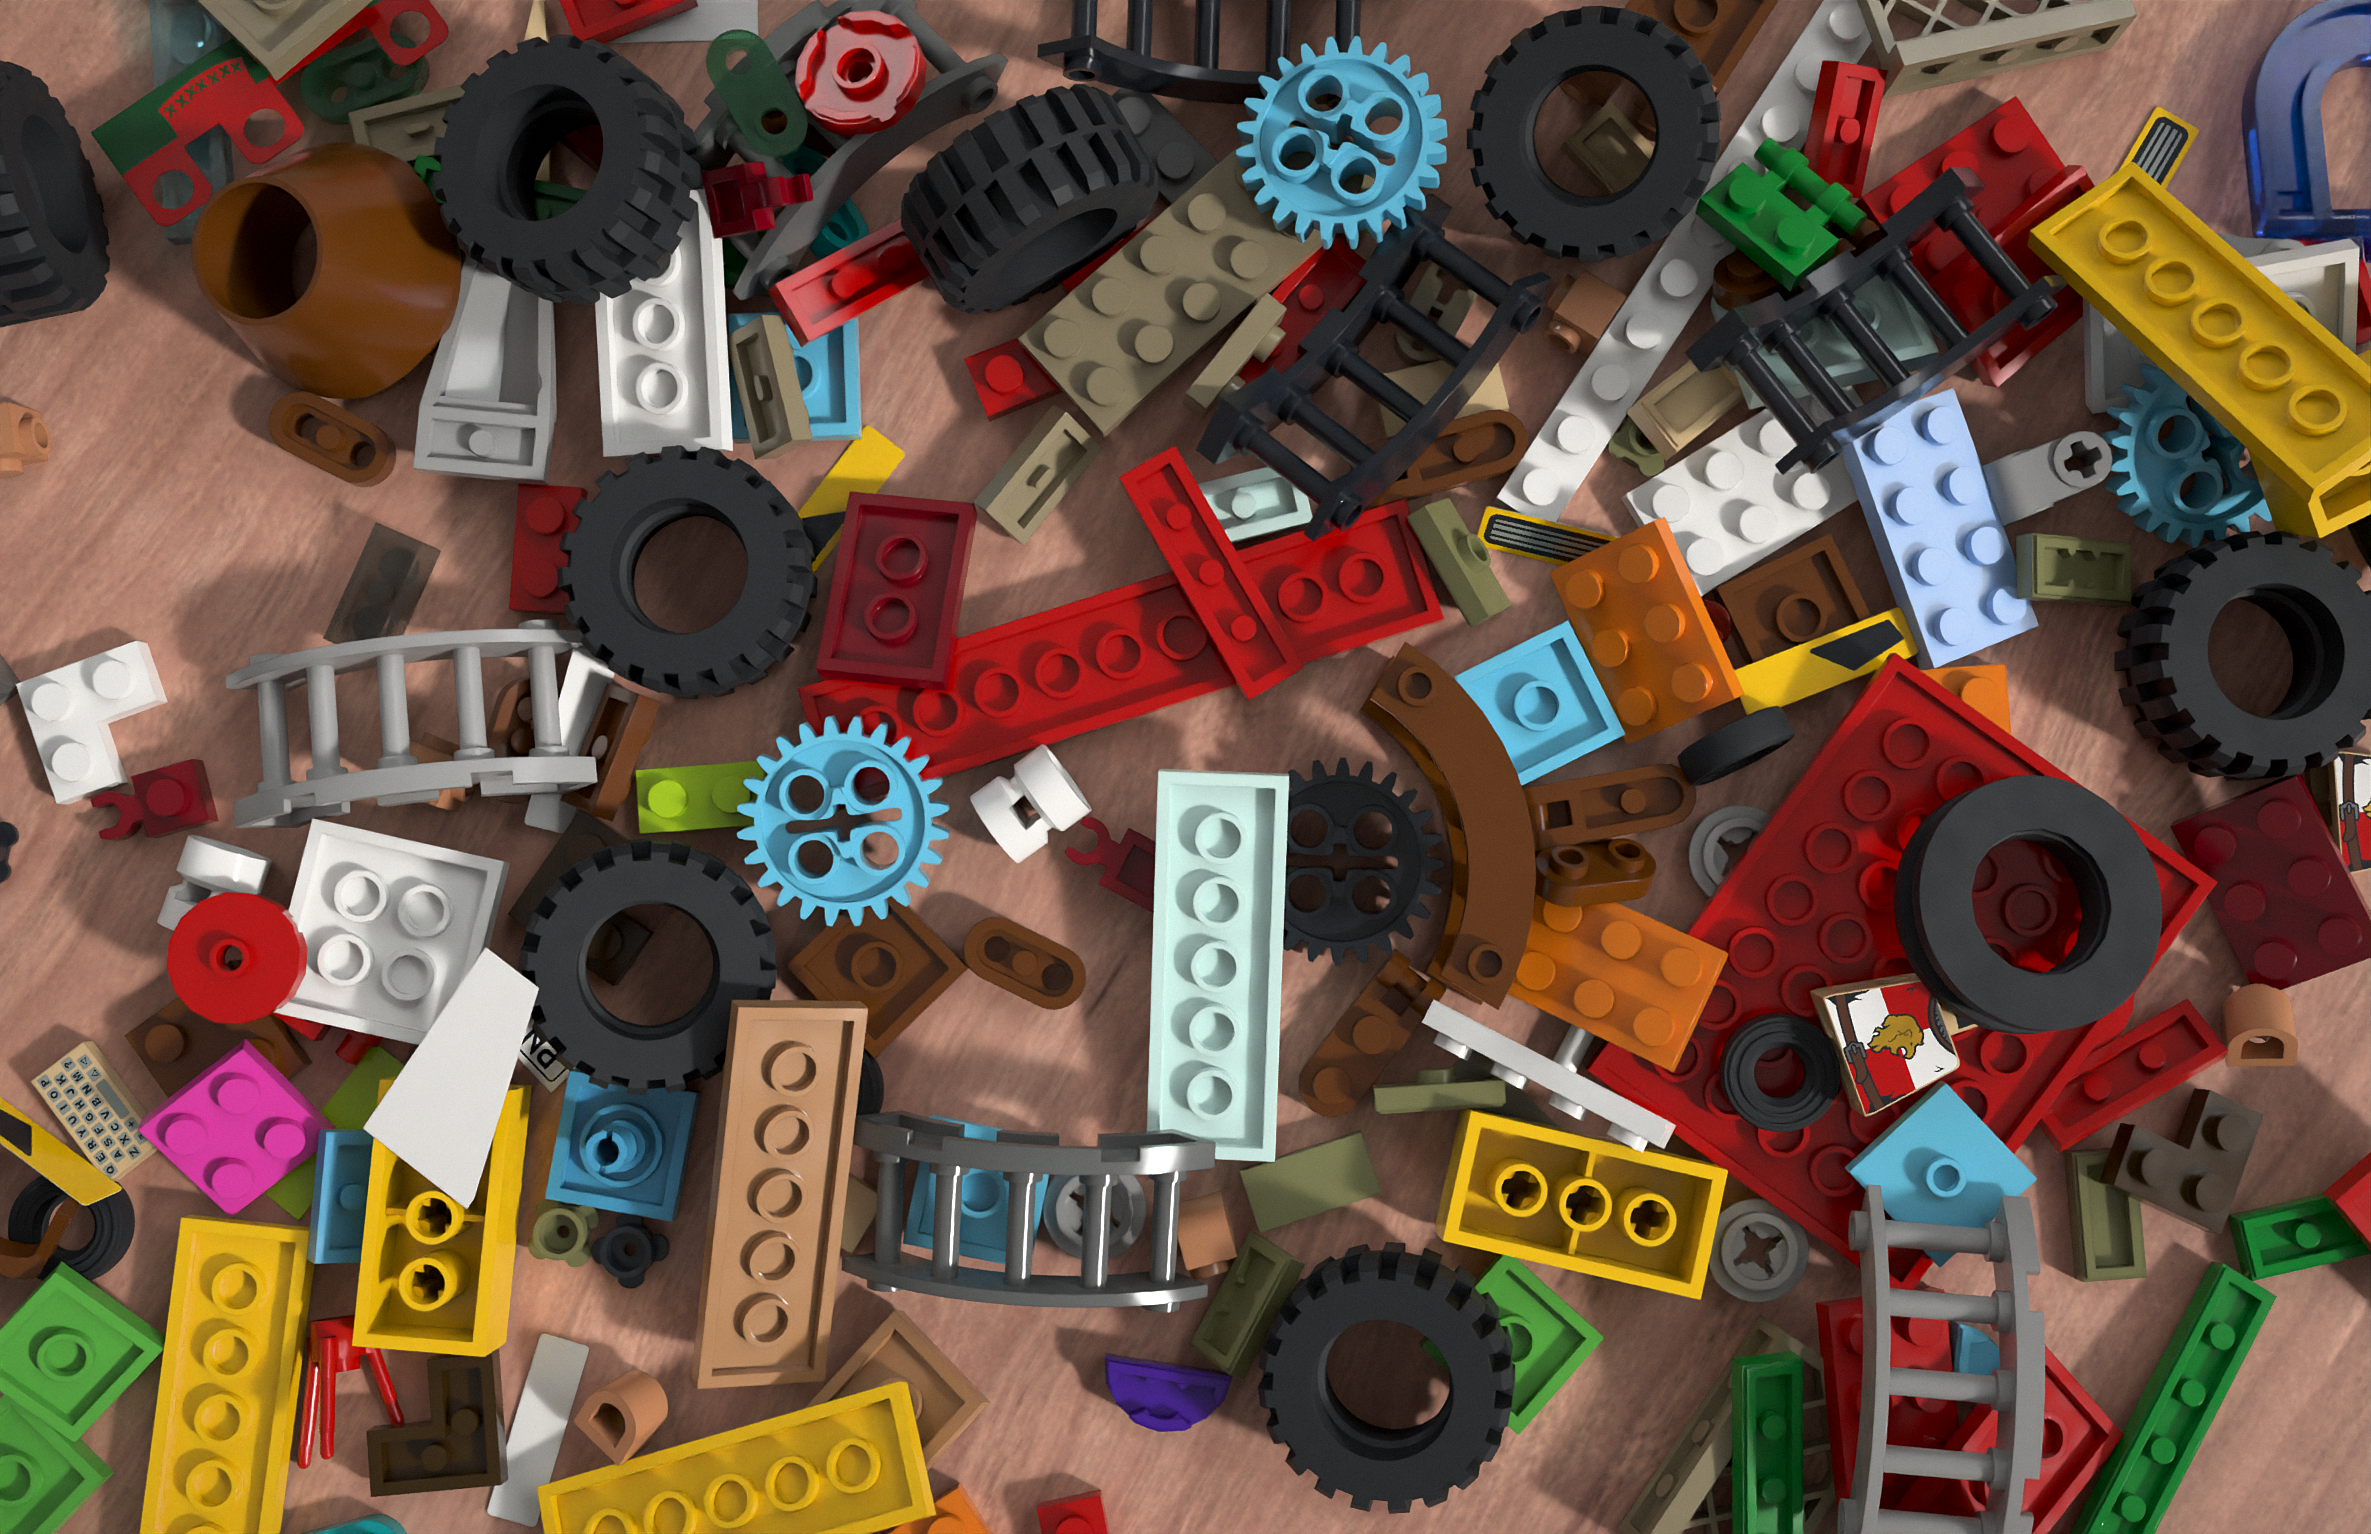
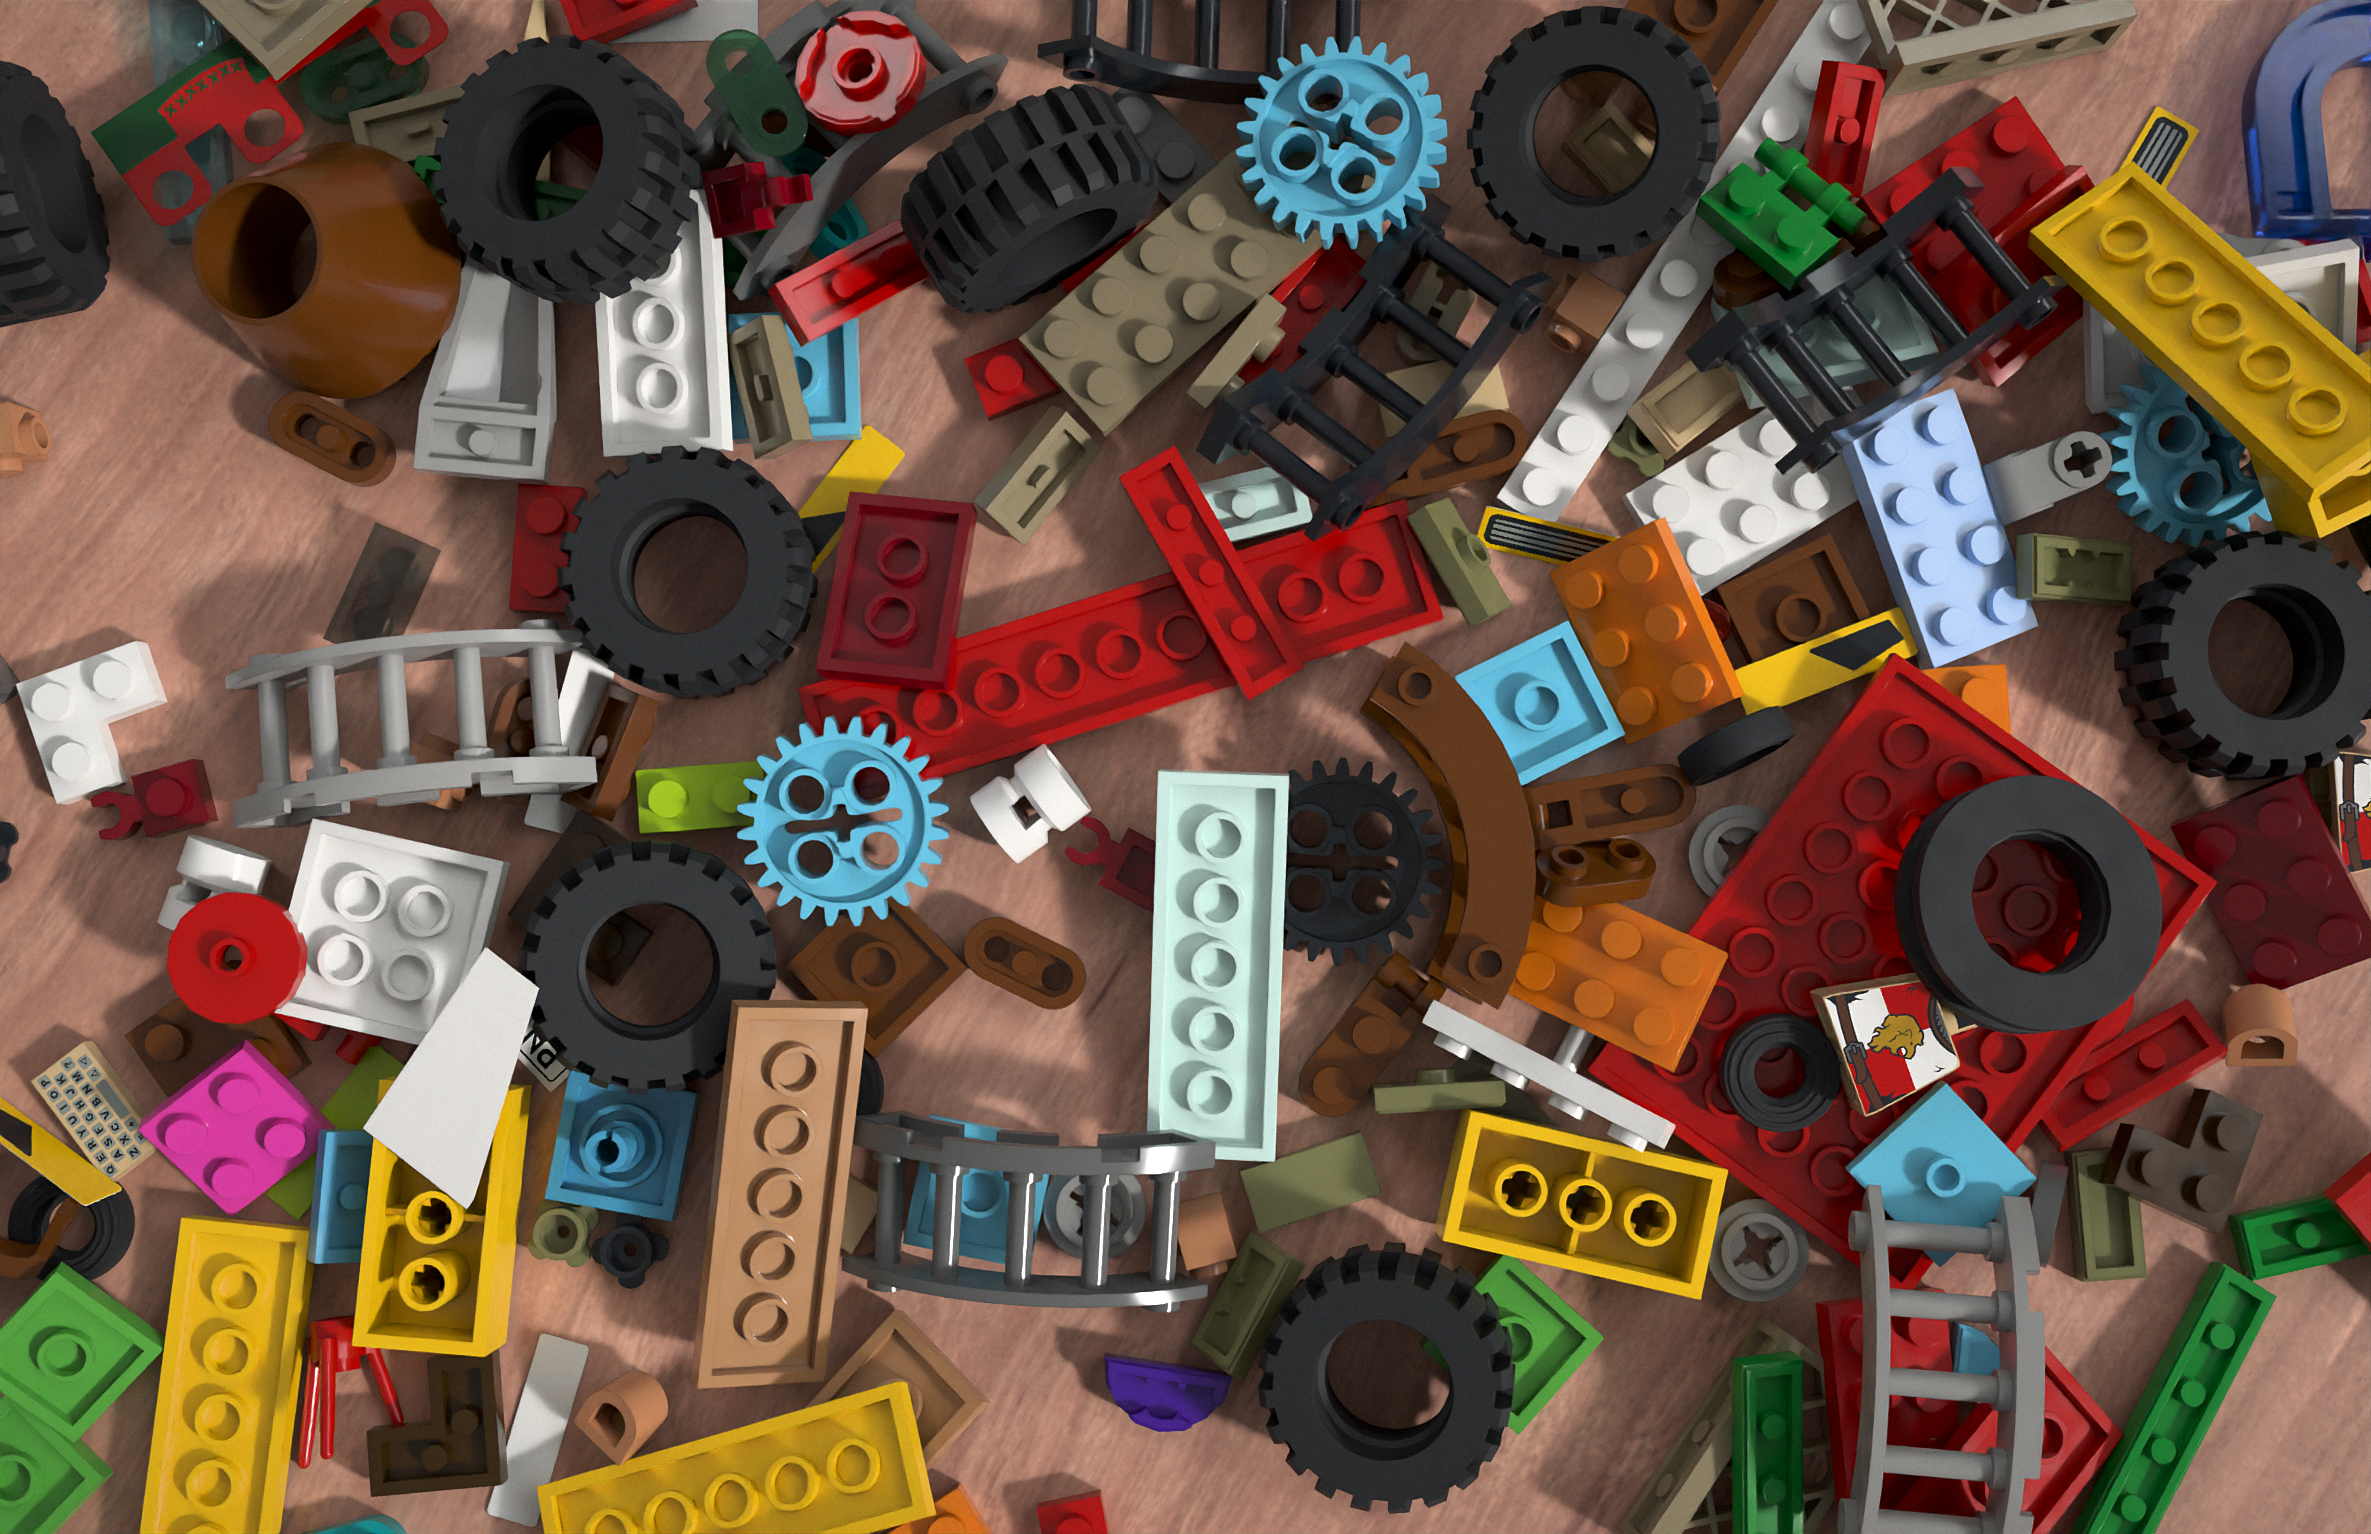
none -> dark grey piece [2031,1160,2069,1268]

